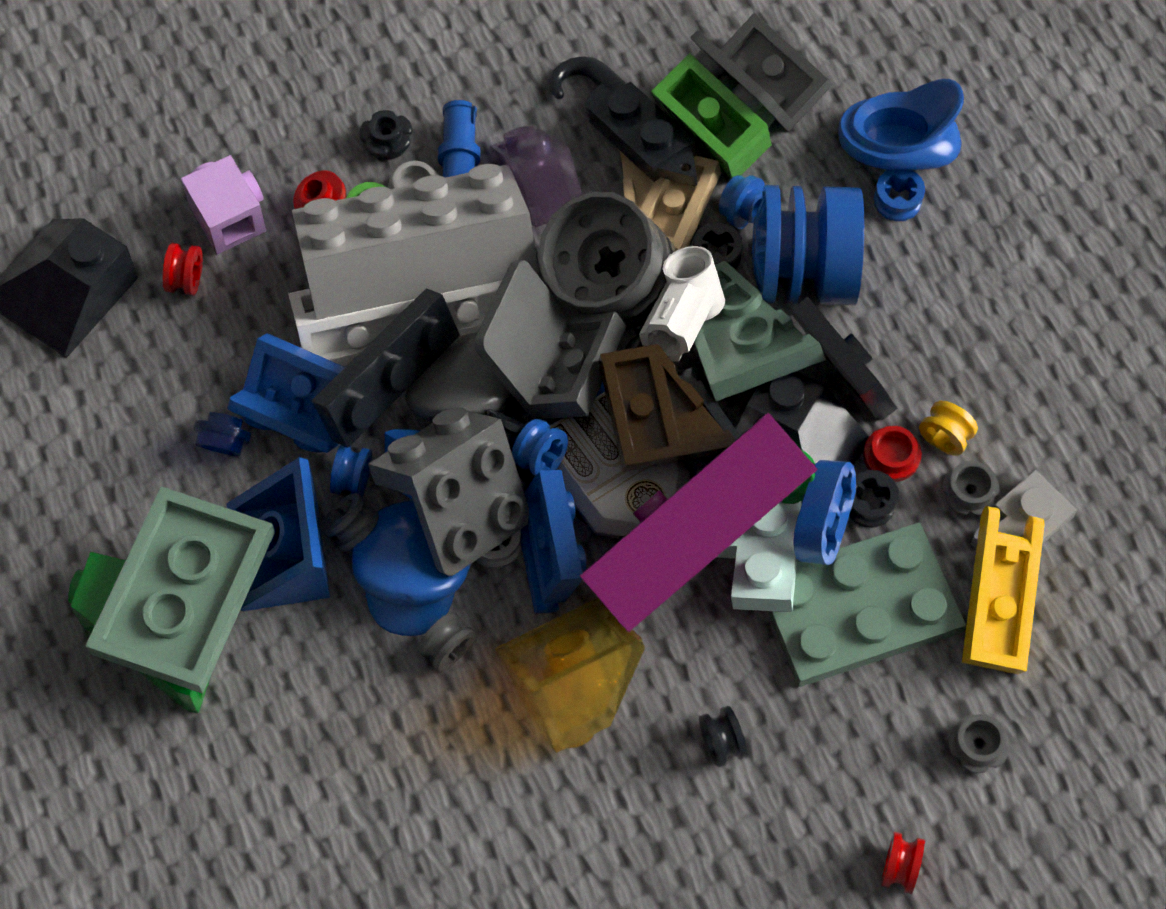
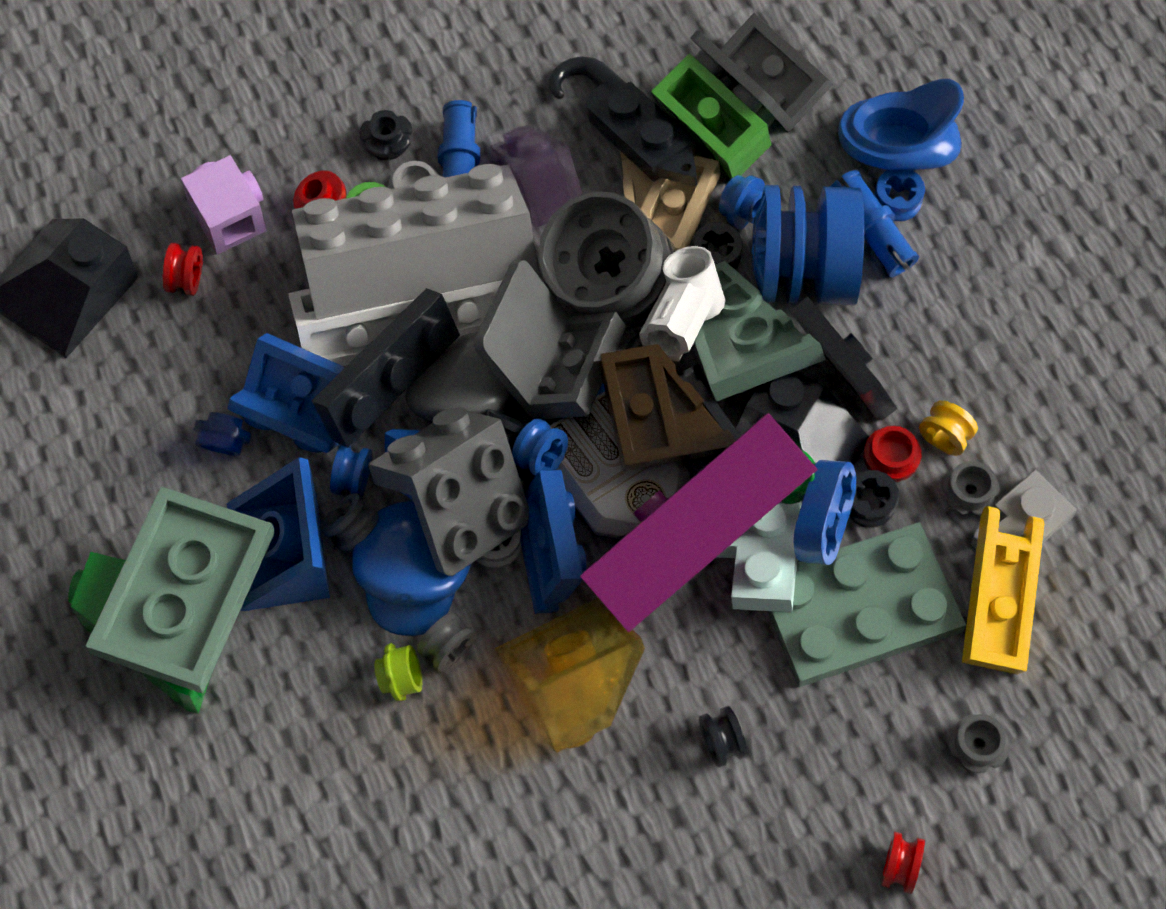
none -> lime plate [374,643,423,701]
none -> blue pin [830,170,919,278]

